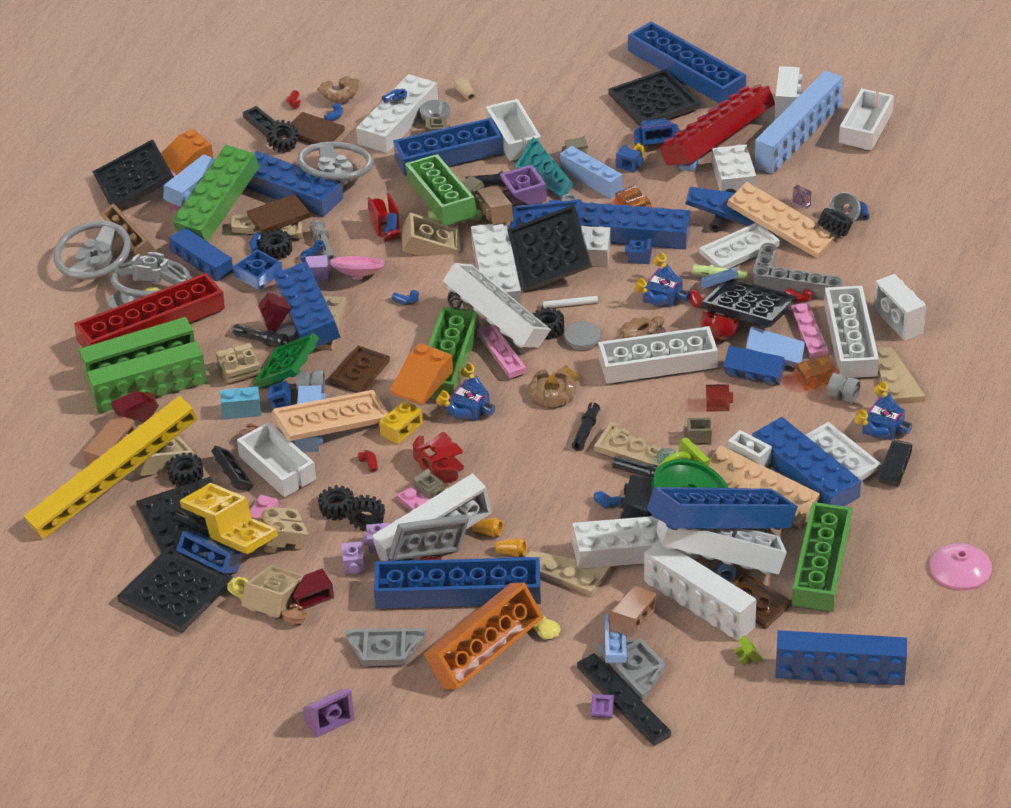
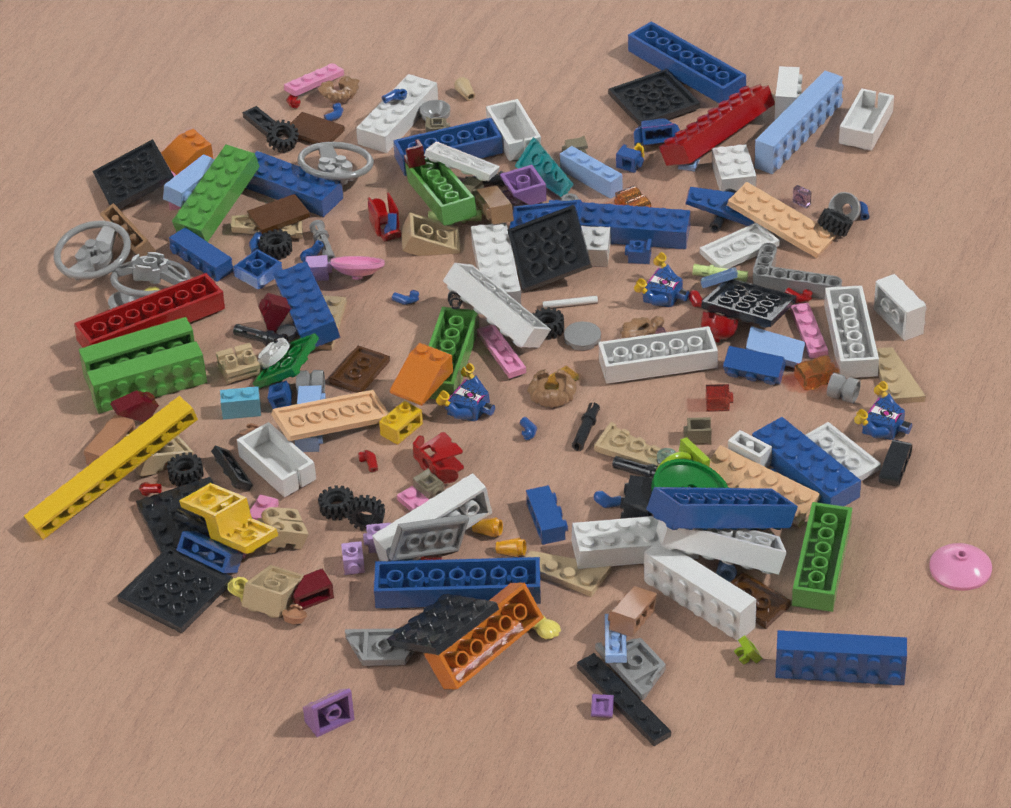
none -> red arm [139,482,162,496]
none -> white tile [258,338,290,369]
none -> bright pink plate [284,63,344,96]
none -> black plate [387,593,499,655]
none -> dark red panel [404,139,426,169]
none -> white plate [424,142,500,181]
none -> blue arm [520,417,537,440]
none -> blue brick [526,485,568,545]

